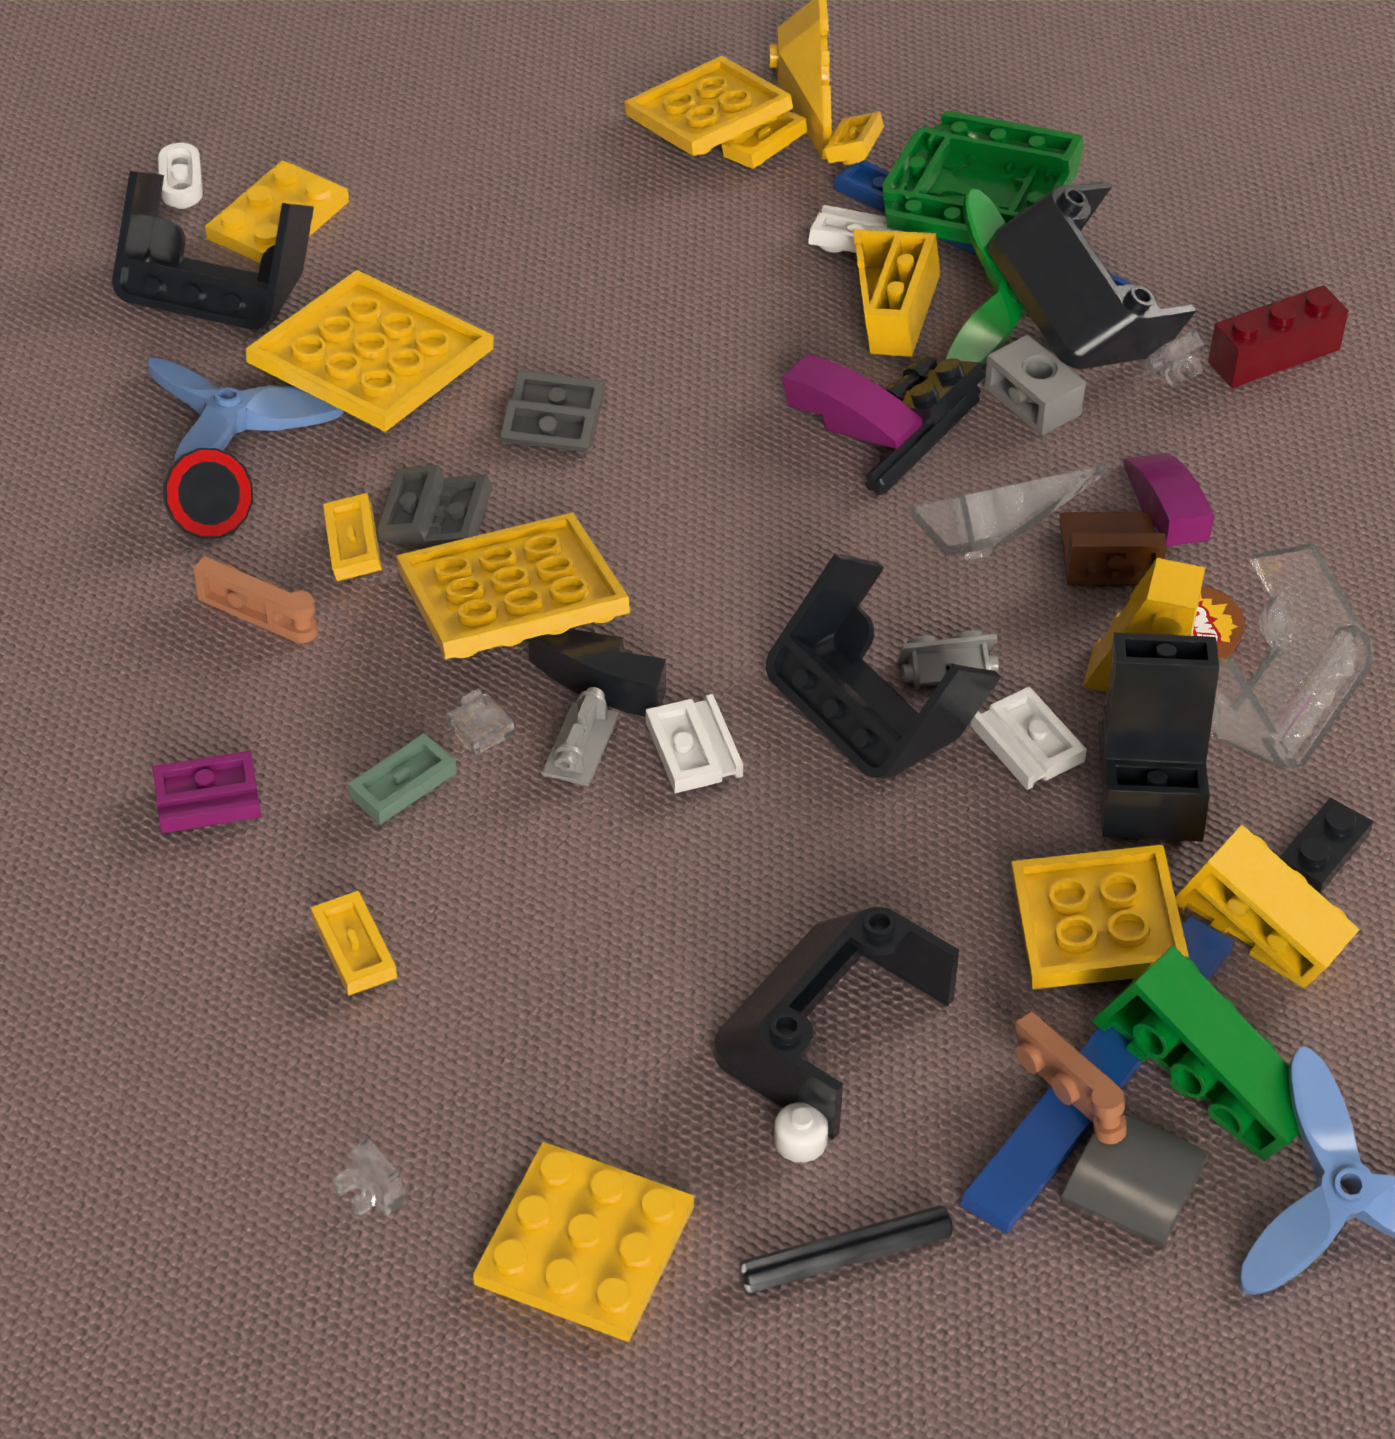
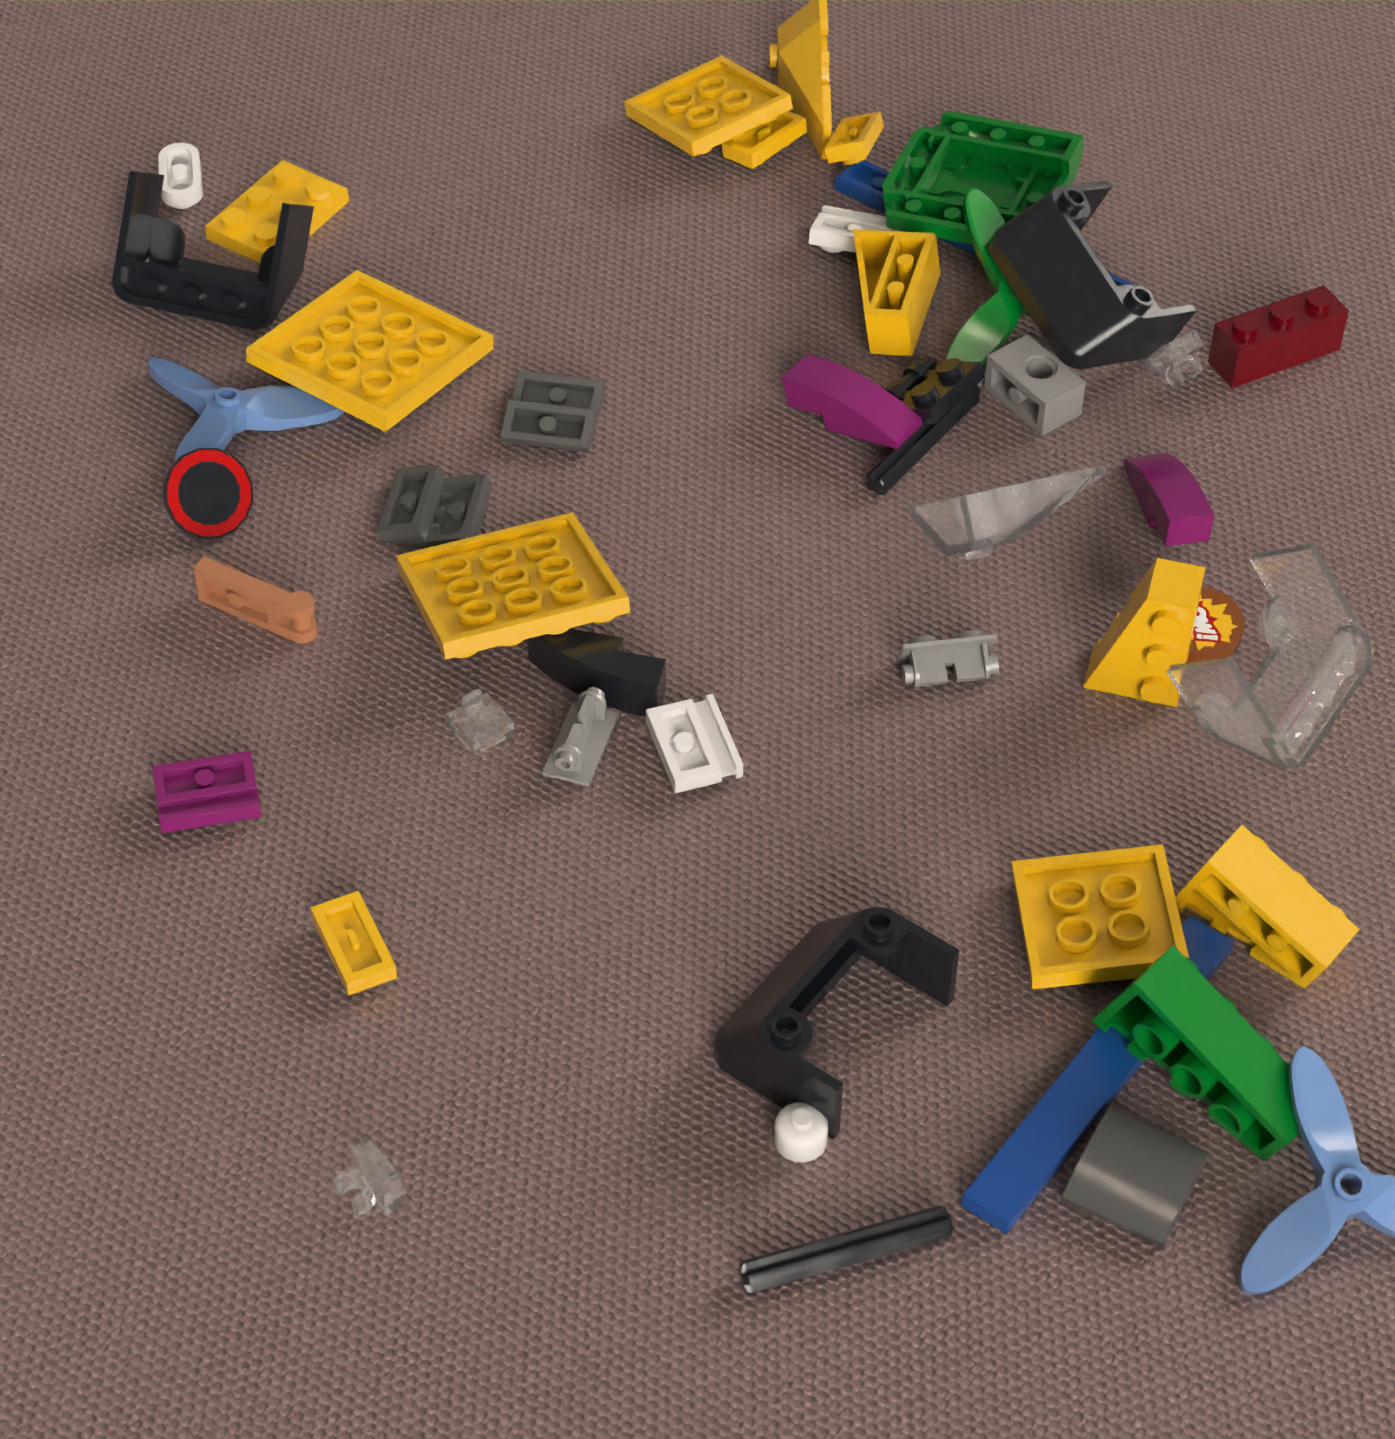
yellow plate [323,493,382,581] -> none
sand green plate [347,733,457,825] -> none
yellow plate [473,1142,694,1342] -> none
black windscreen [766,553,1001,779] -> none
white plate [971,686,1087,790] -> none
nougat plate [1015,1011,1127,1144] -> none
reddish brown bracket [1060,512,1167,585] -> none
black brick [1098,632,1220,842] -> none
black plate [1279,797,1374,894] -> none

